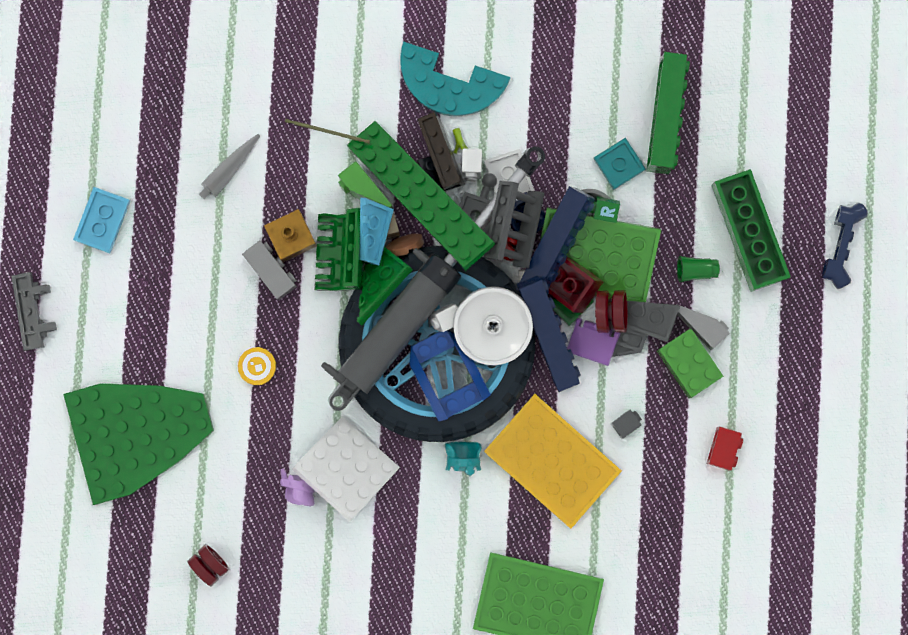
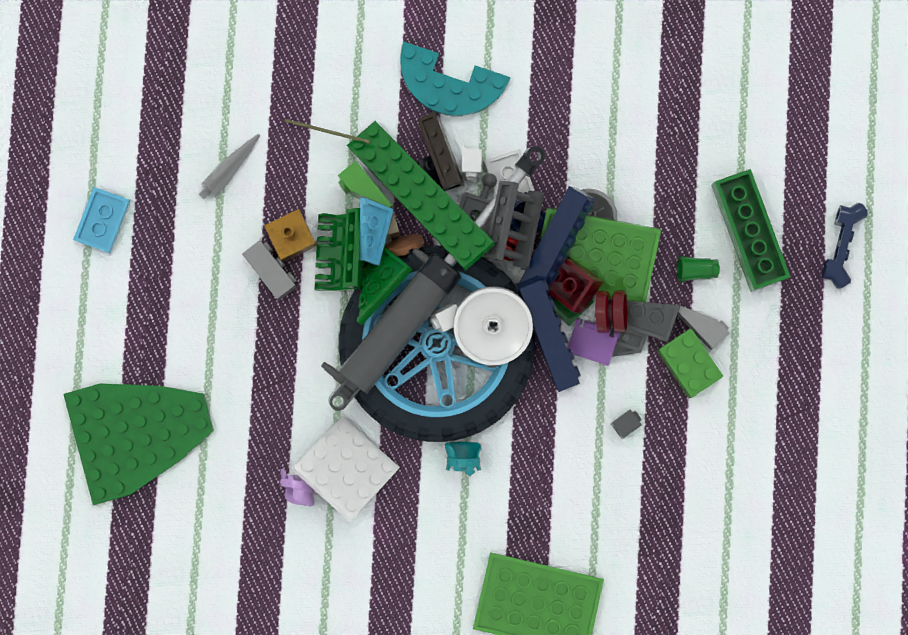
dark grey hinge [11,272,57,351] -> none
dark red wheel [187,544,230,587] -> none
yellow tile [238,347,276,385] -> none
blue wedge [409,330,491,421] -> none
lime bar [453,128,468,154] -> none
yellow plate [484,394,622,529] -> none
green brick [590,197,620,223] -> none
teal tile [593,137,646,190] -> none
green brick [646,52,690,175] -> none
red brick [706,427,743,471] -> none

